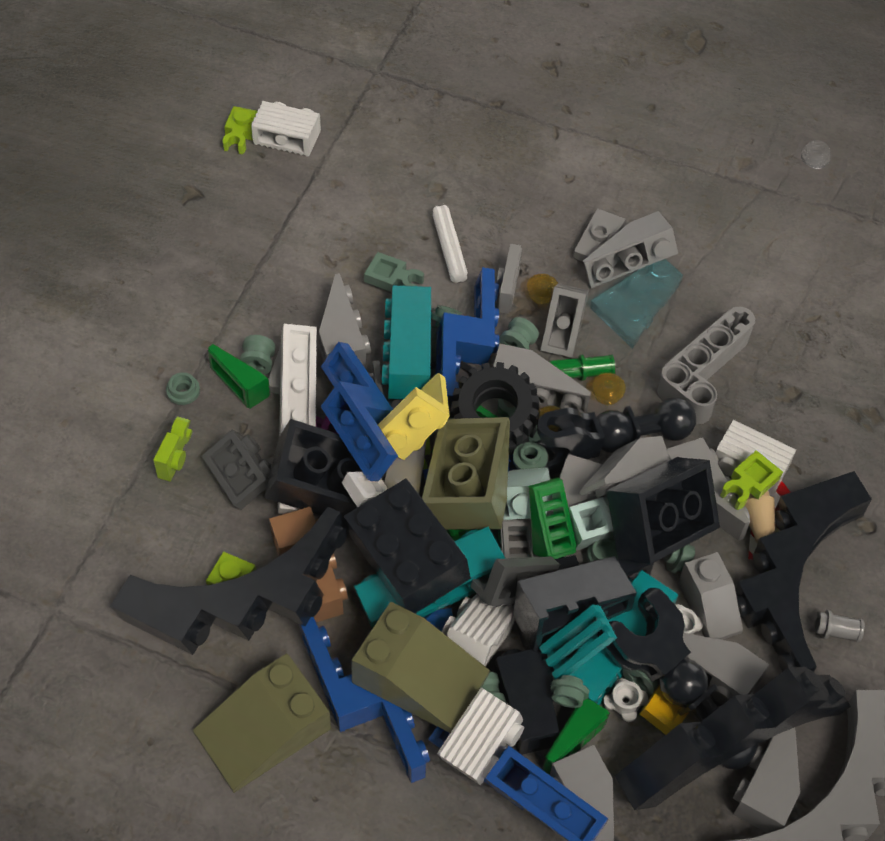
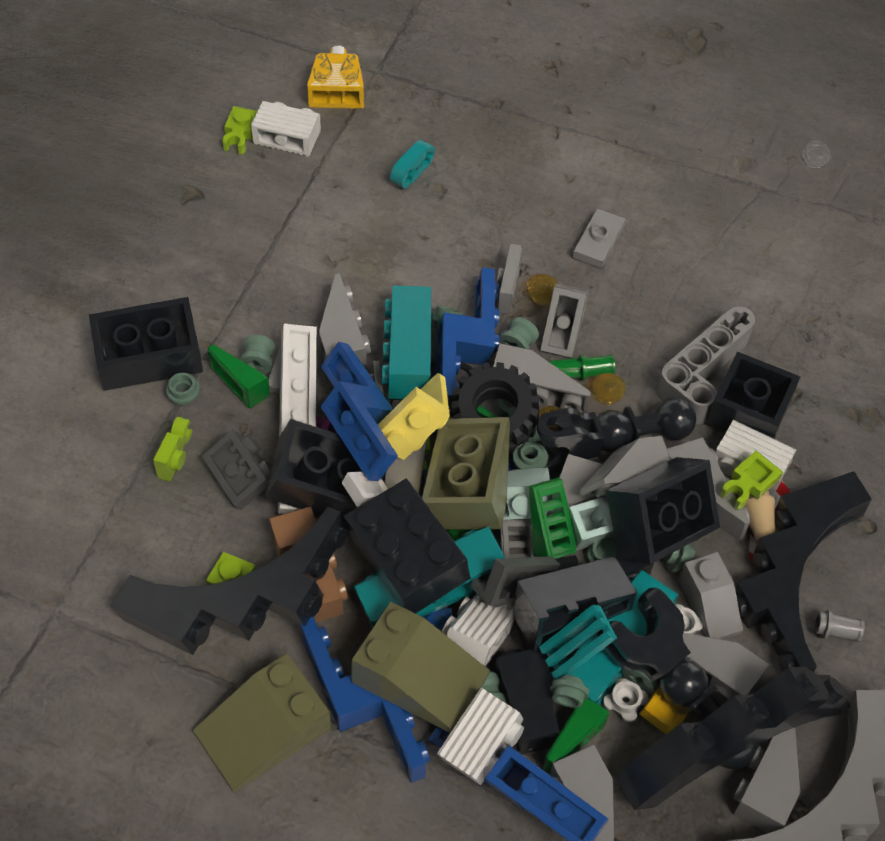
sand green plate [364,252,424,292] -> none
white axle [432,205,468,283] -> none
light grey slope [583,211,678,288] -> none
clear light blue wing [590,259,683,349] -> none
none -> black brick [89,297,203,391]
none -> yellow torso [307,46,364,108]
none -> teal beam [390,140,435,189]
none -> black brick [707,351,801,439]

